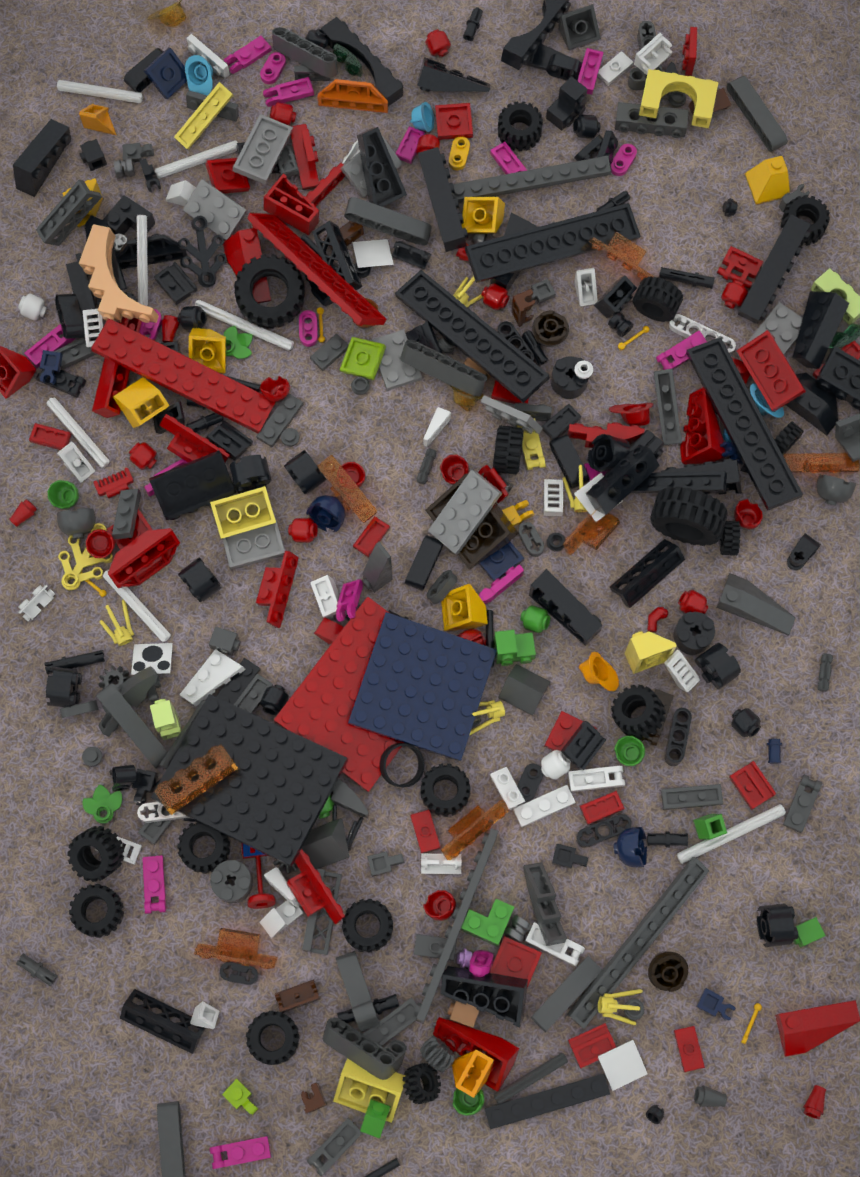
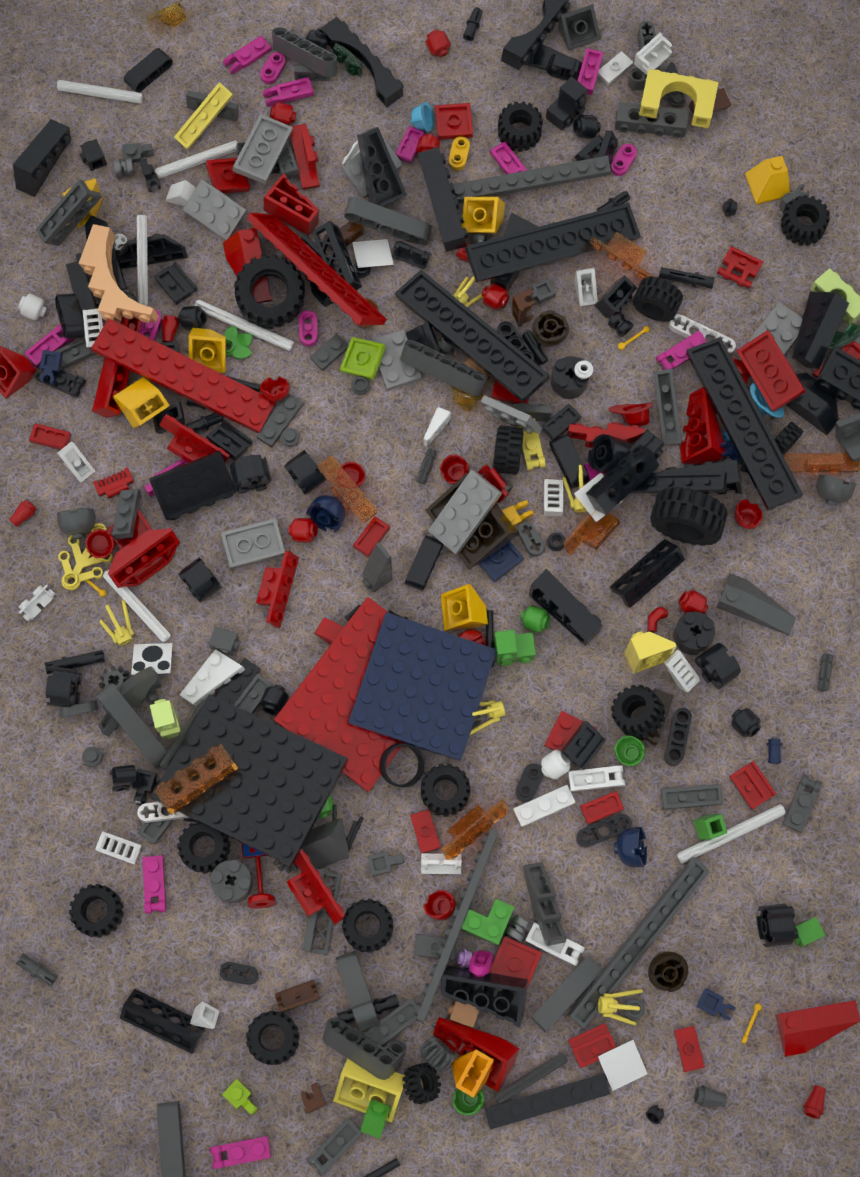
white axle [46,398,110,468] -> none
bright green hair [47,480,79,509] -> none
black tyre [67,826,124,882] -> none
light orange slope [79,104,116,135] -> none
bright green plate [83,785,122,824] -> none
black brick [103,195,155,235] -> none
red head [129,442,157,470] -> none
dark blue plate [143,48,187,99] -> none
black plant [177,216,227,288] -> none
medium azure piece [185,55,213,96] -> none
white plate [187,34,230,79] -> none
clear orange bracket [194,928,278,969] -> none
light yellow slope [210,486,276,539] -> none
white slope [260,900,304,939] -> none
white slope [264,867,300,908] -> none
red plate [306,163,346,207] -> none
white hinge [310,575,346,619] -> none
orange wedge [317,79,388,113] -> none
yellow hinge [317,307,325,343] -> none
dark grey slope [331,779,369,819] -> none
dark pink hinge [336,579,364,622] -> none
black wedge [417,57,490,92] -> none
dark grey beam [427,570,458,604] -> none
dark pink hinge [479,564,524,605] -> none
white hinge [490,767,525,810] -> none
dark grey slope [498,664,550,716] -> none
black plate [552,844,589,869] -> none
light orange piece [579,651,619,692] -> none
black pin [647,831,688,848] -> none
red plate [682,27,697,76] -> none
black tyre [720,521,741,556] -> none
red head [721,280,748,309] -> none
dark grey beam [727,76,788,152] -> none
black brick [738,214,811,324] -> none
black piece [787,533,821,571] -> none

